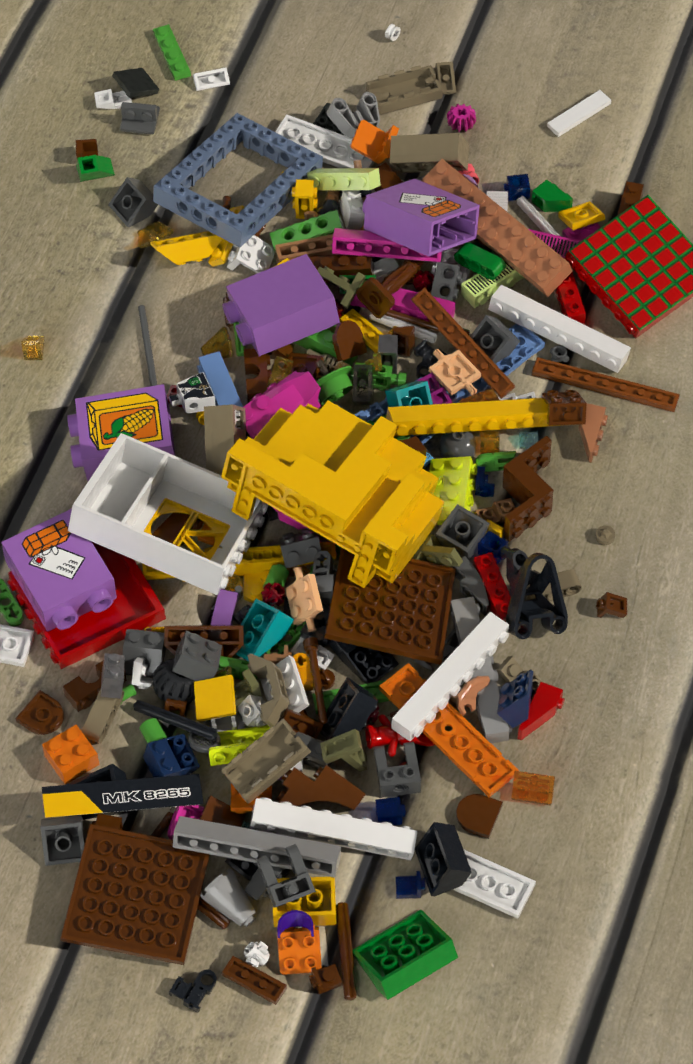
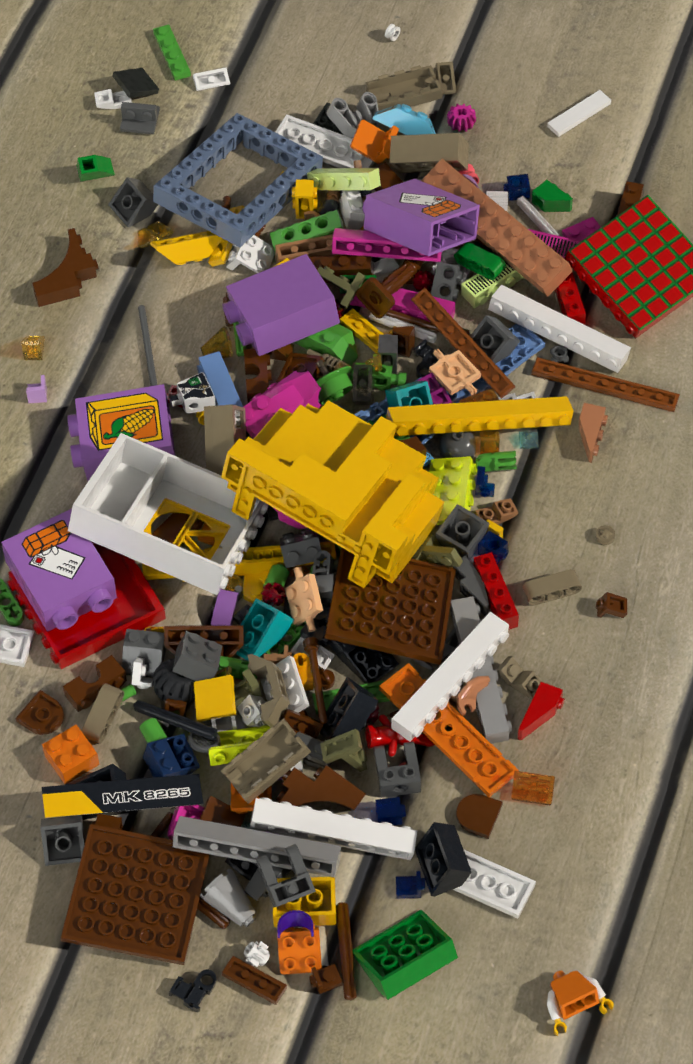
reddish brown panel [76,139,98,158] -> none
flat silver brick [101,653,125,699] -> none
clear yellow bracket [267,356,293,387] -> none
reddish brown tile [332,320,367,361] -> none
dark blue slope [497,669,533,728] -> none
black connector [500,546,568,639] -> none
reddish brown bracket [502,436,554,542] -> none
reddish brown bracket [541,390,587,426] -> none
yellow tile [558,201,605,230] -> none
none -> lavender panel [26,375,47,403]
none -> reddish brown arch [32,228,99,307]
none -> medium azure wedge [372,104,436,135]
none -> orange torso [547,971,614,1036]

